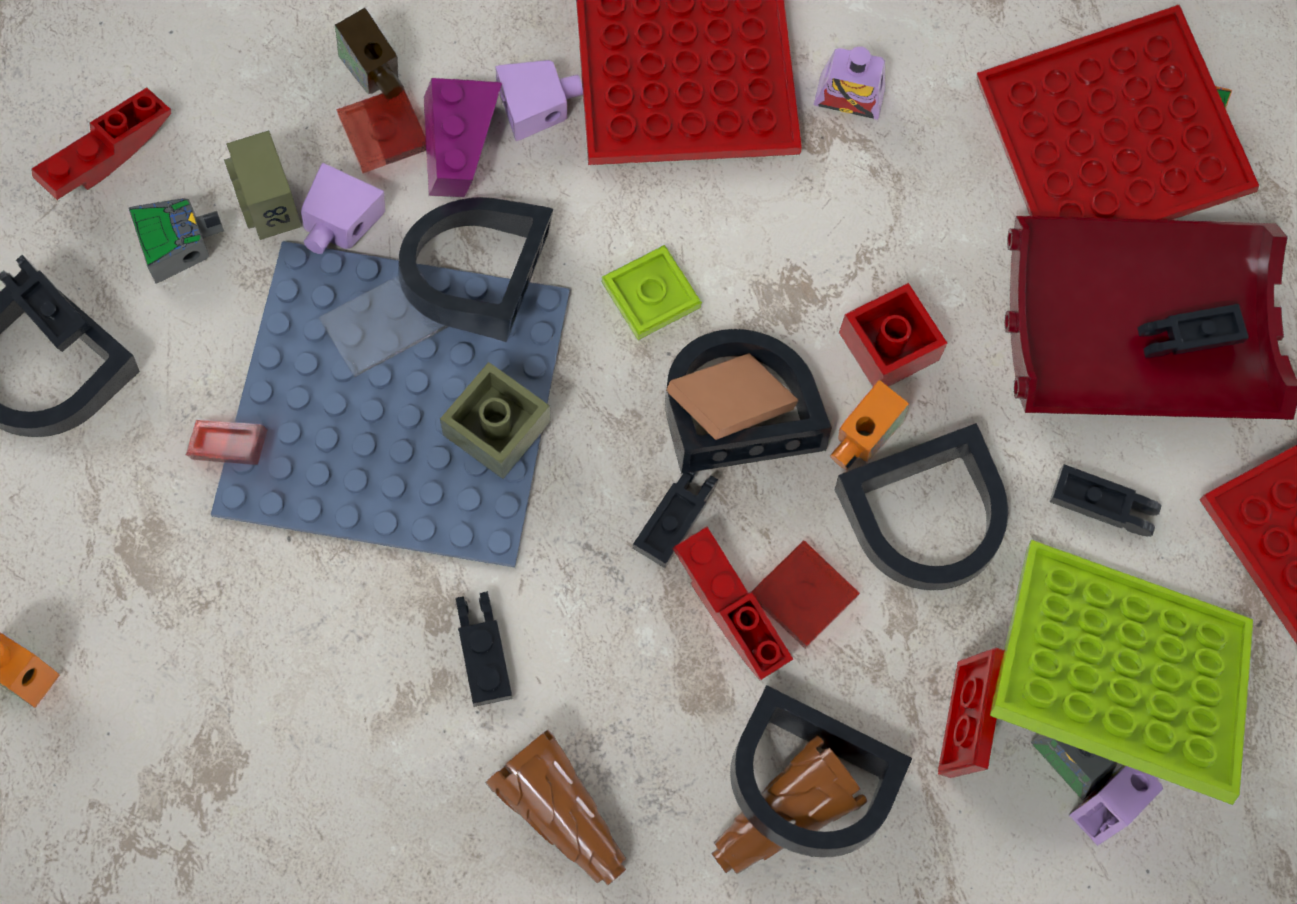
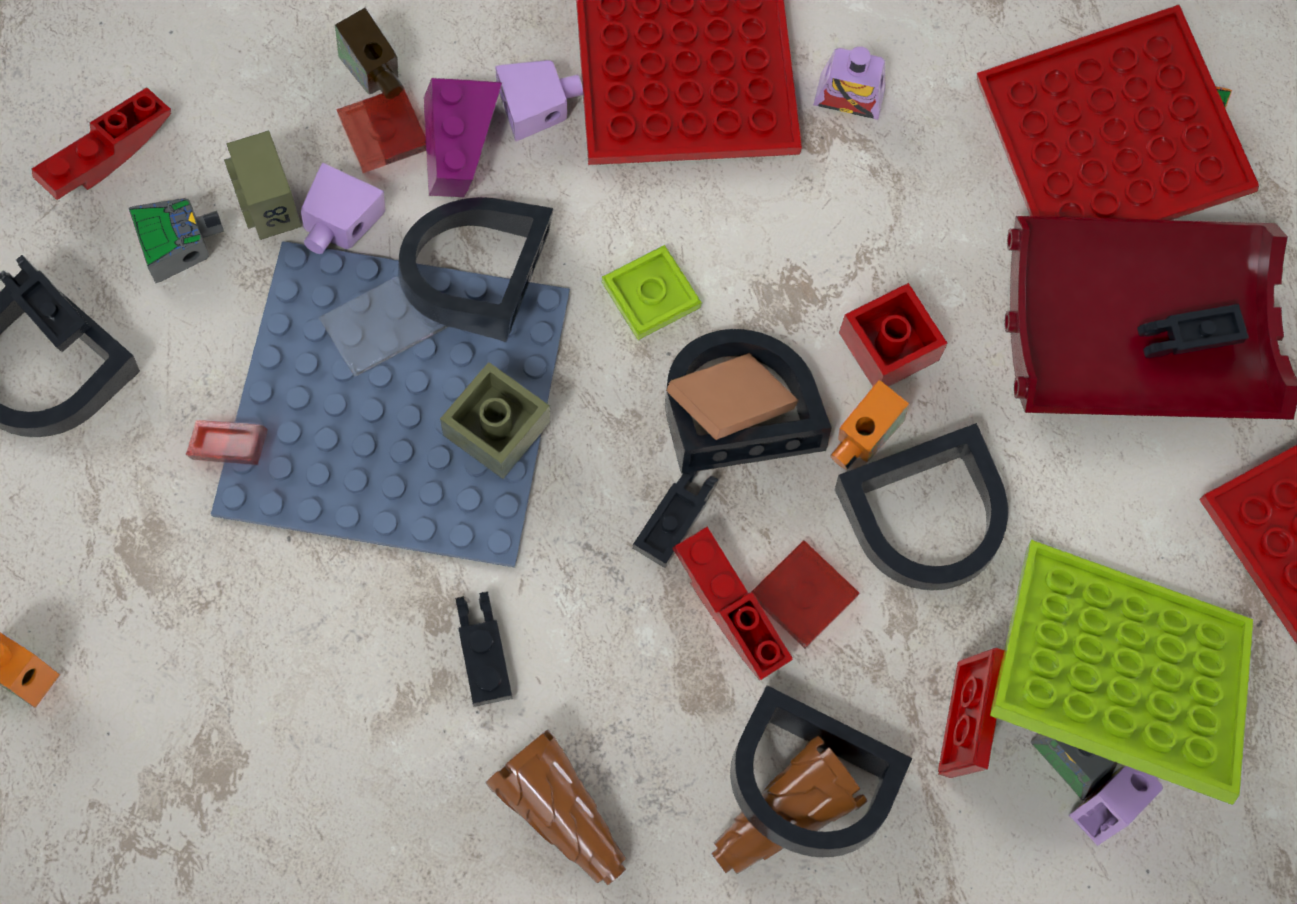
black hinge [1050,464,1162,537] -> none

